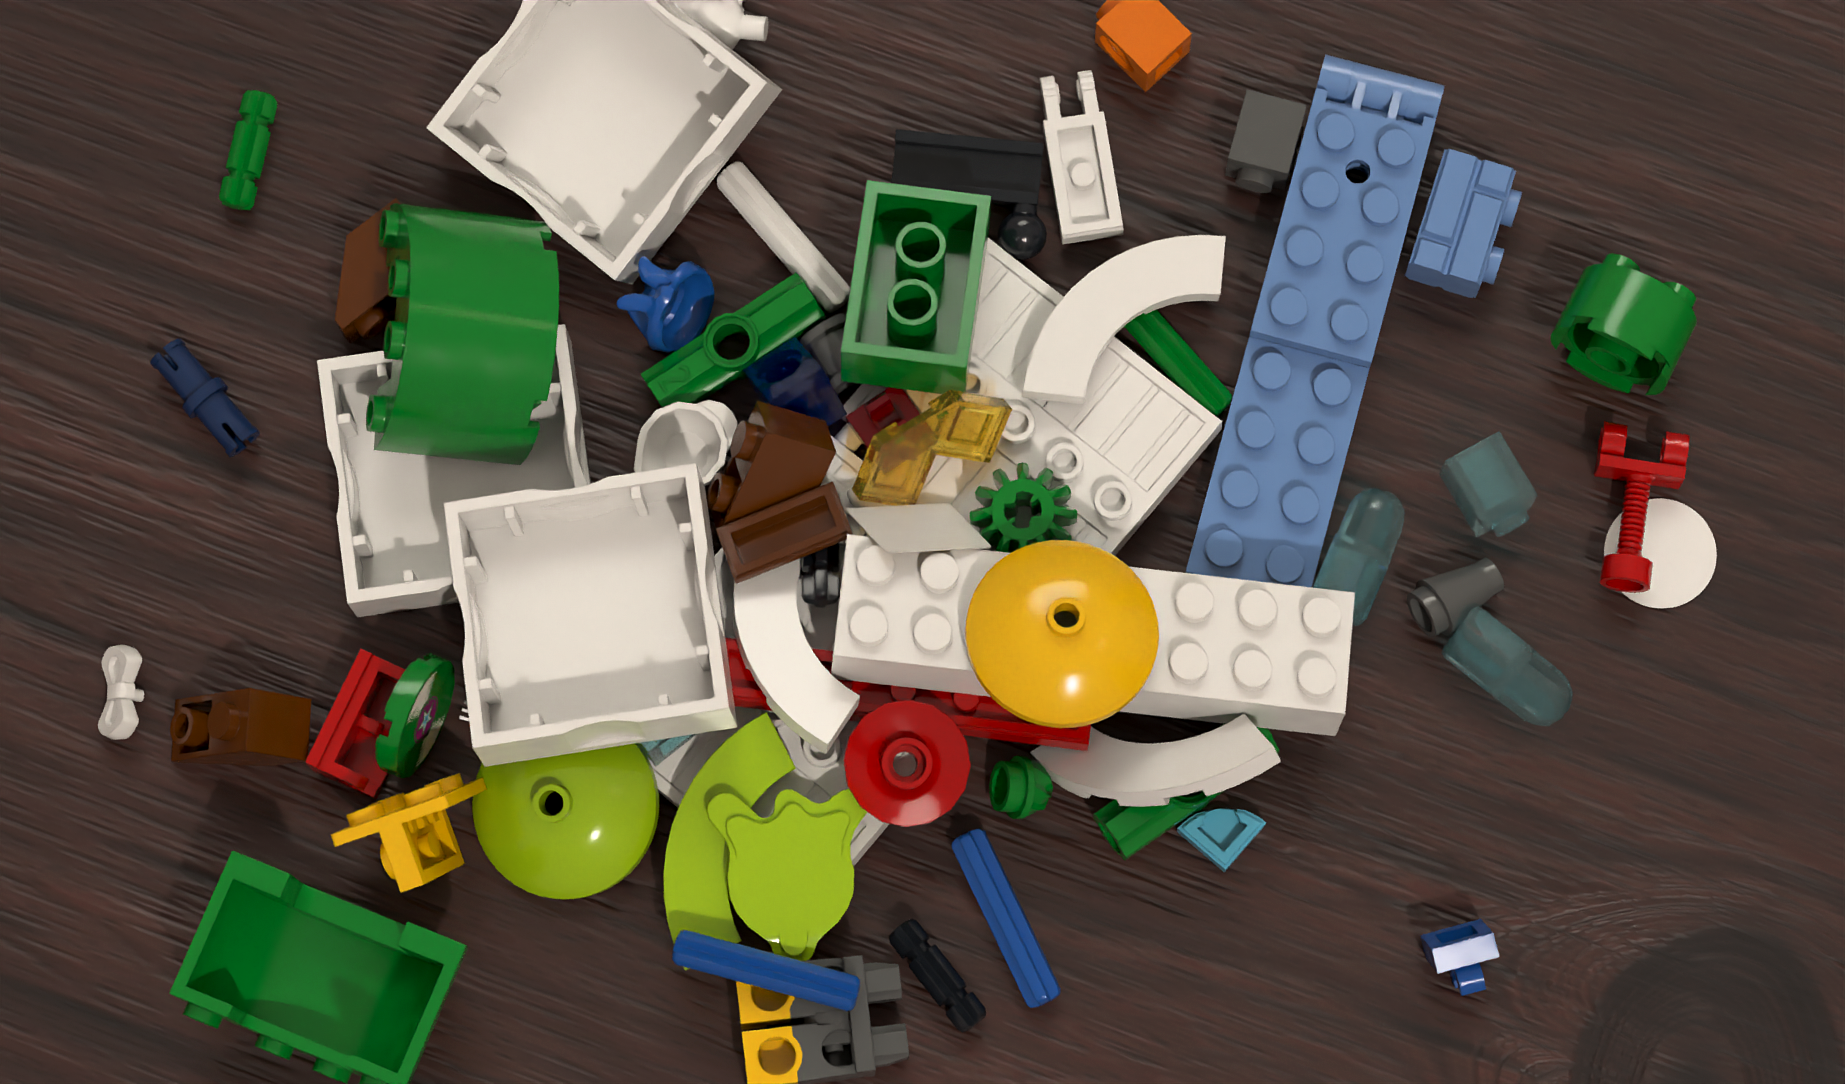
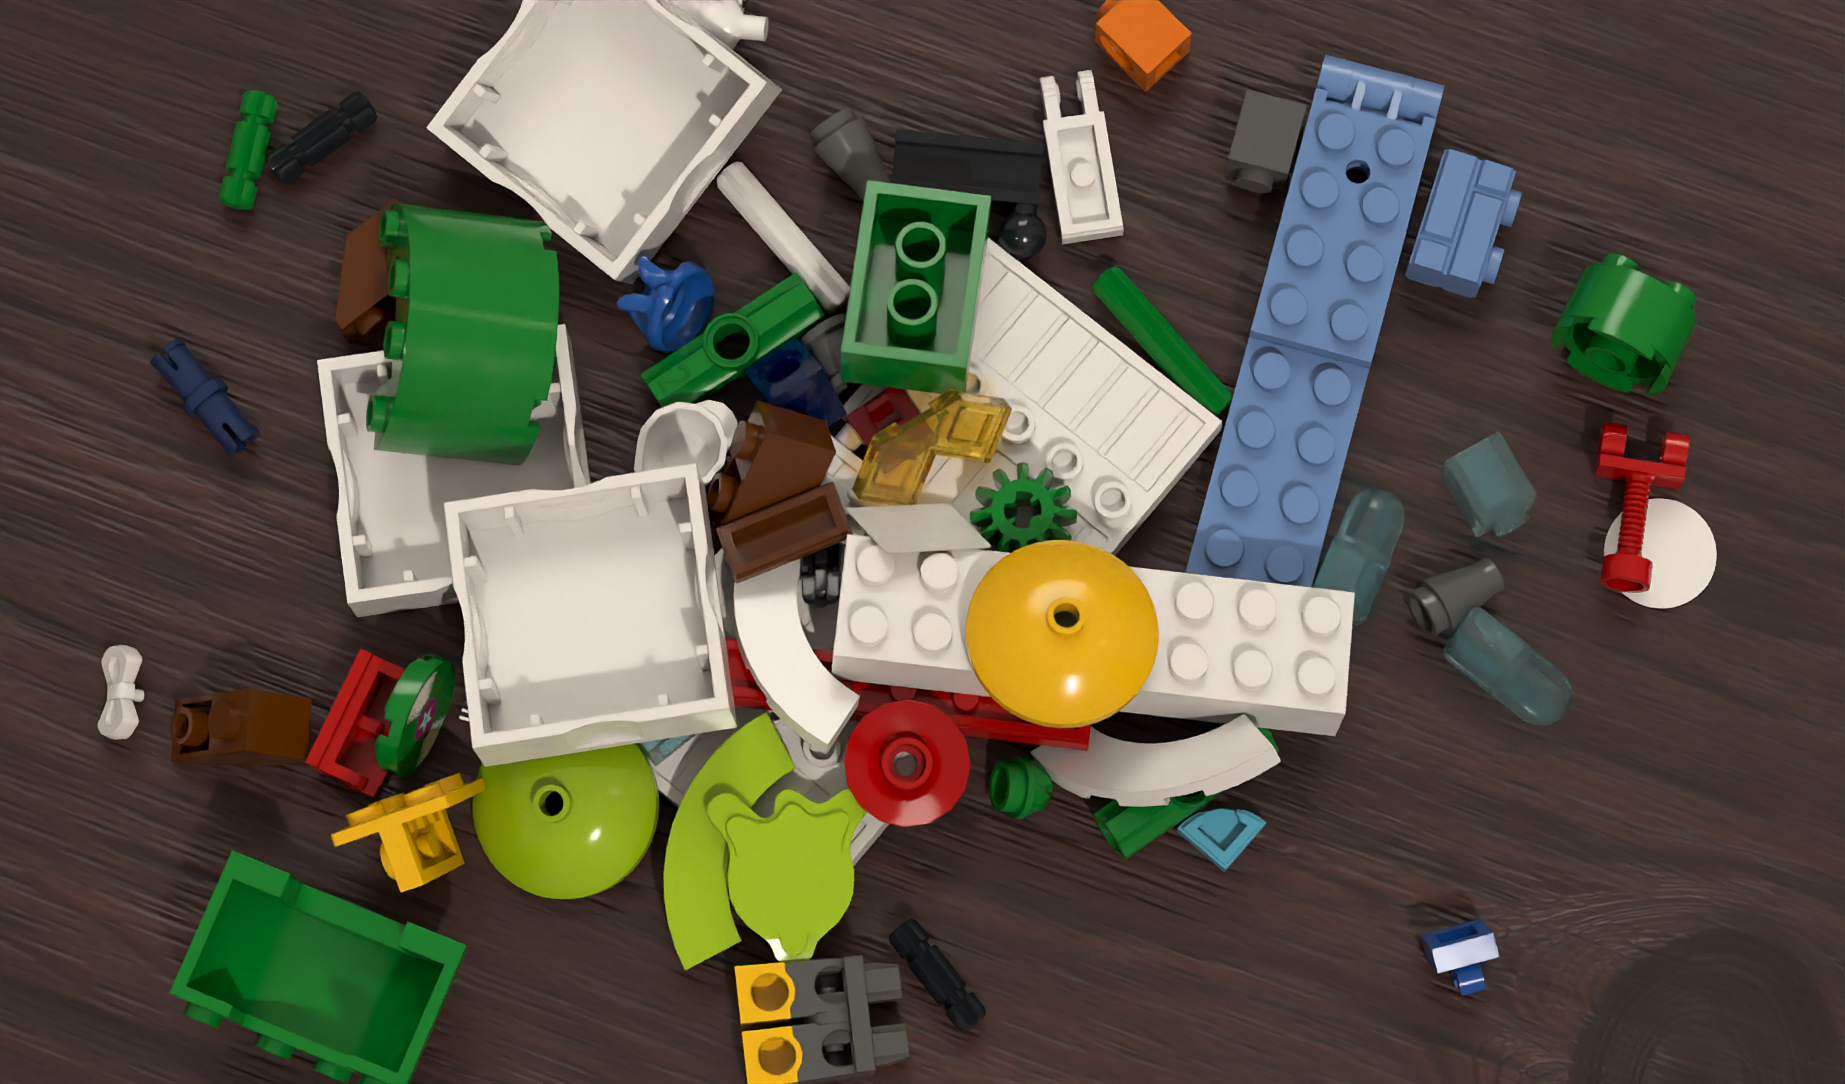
blue axle [672,930,861,1011] -> none
blue axle [952,828,1061,1008] -> none
white tile [1021,235,1226,404] -> none
none -> black axle [265,91,377,184]
none -> dark grey cone [809,106,891,202]

